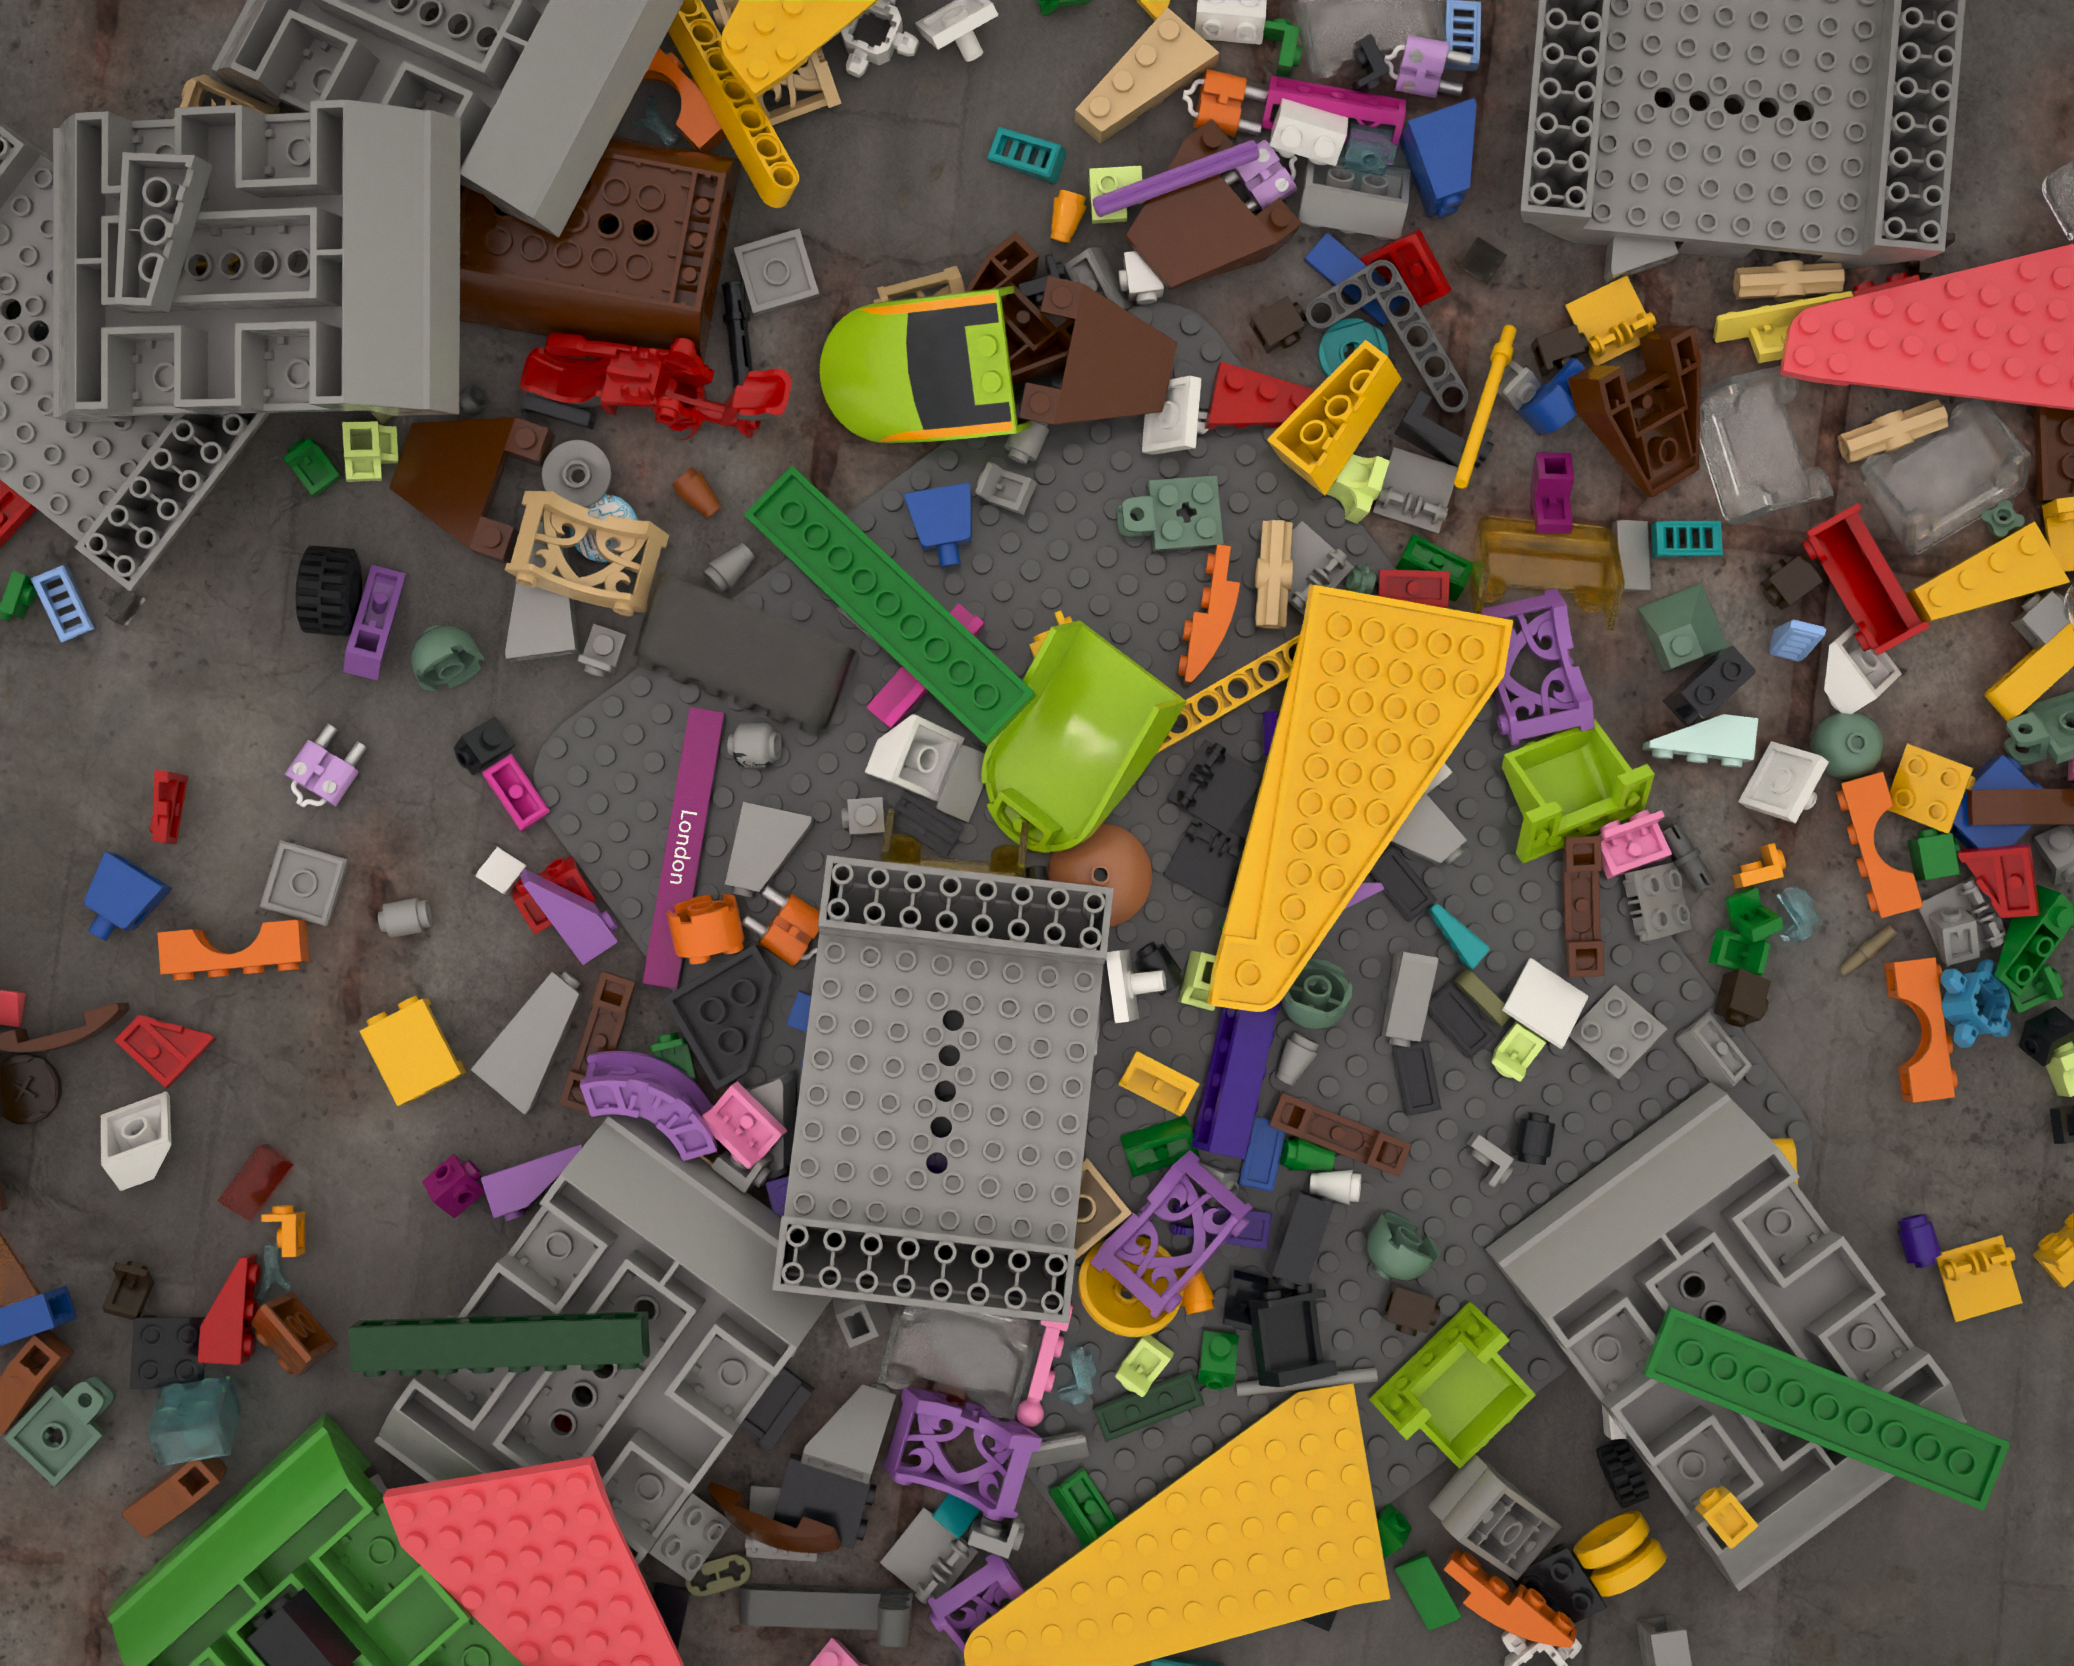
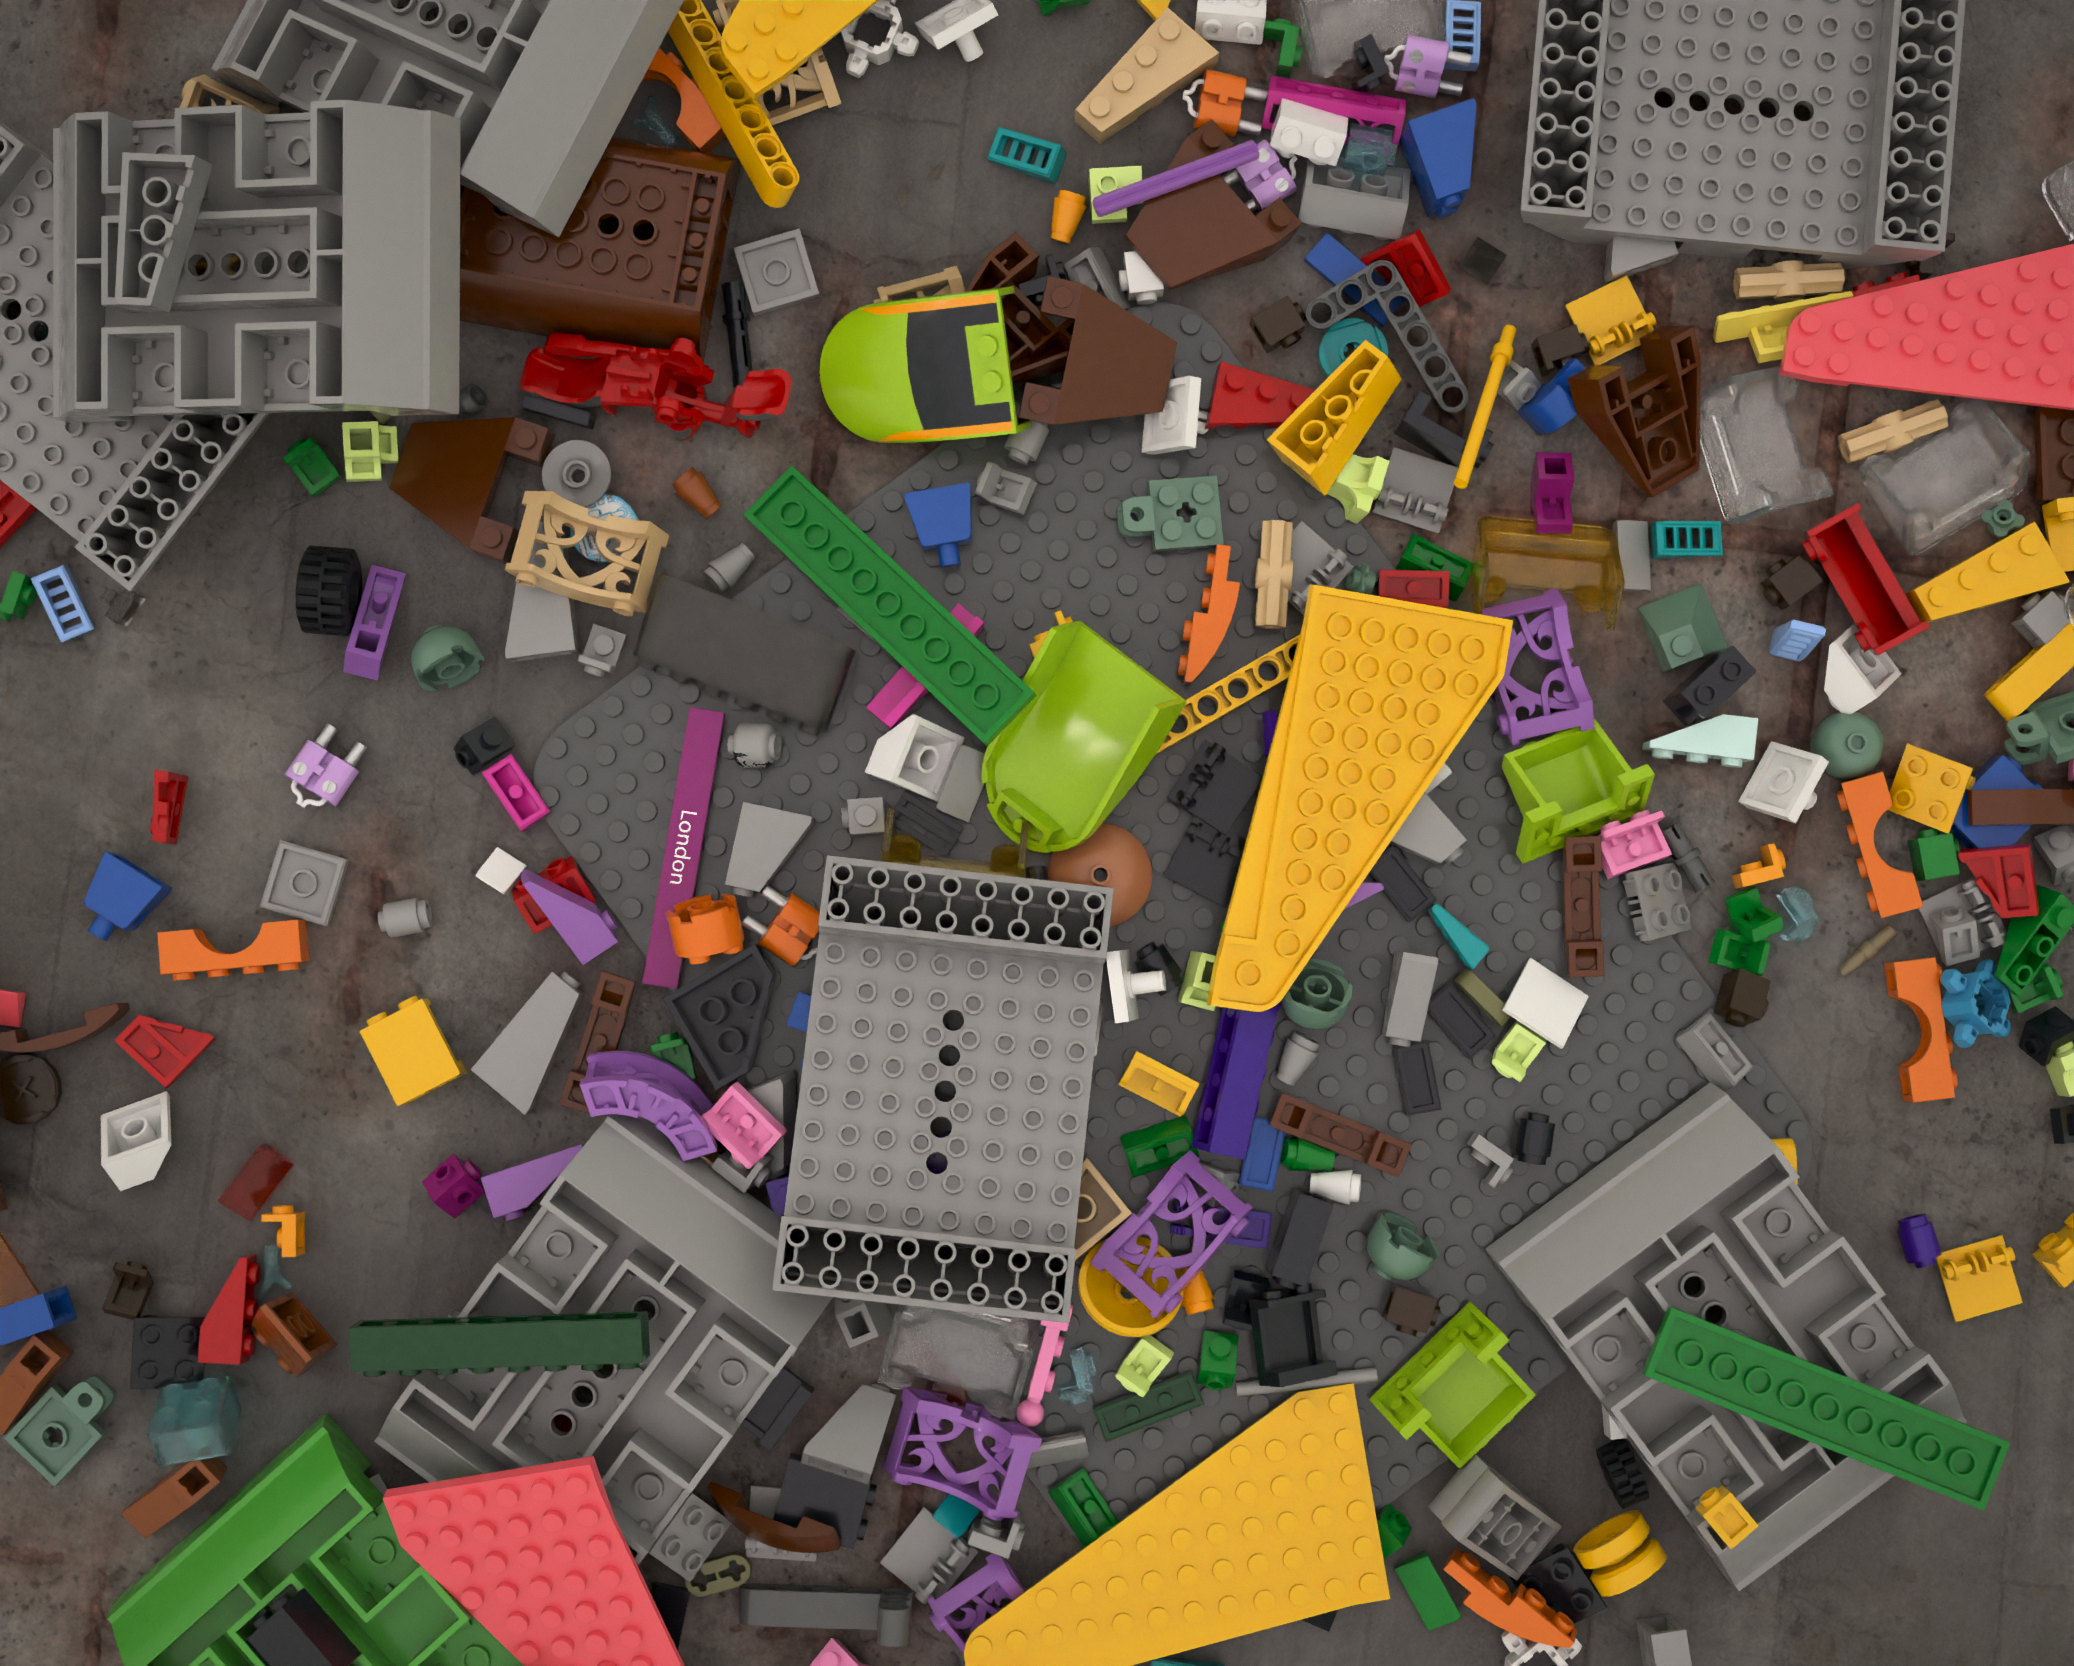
light grey hinge [1569,984,1668,1080] -> none

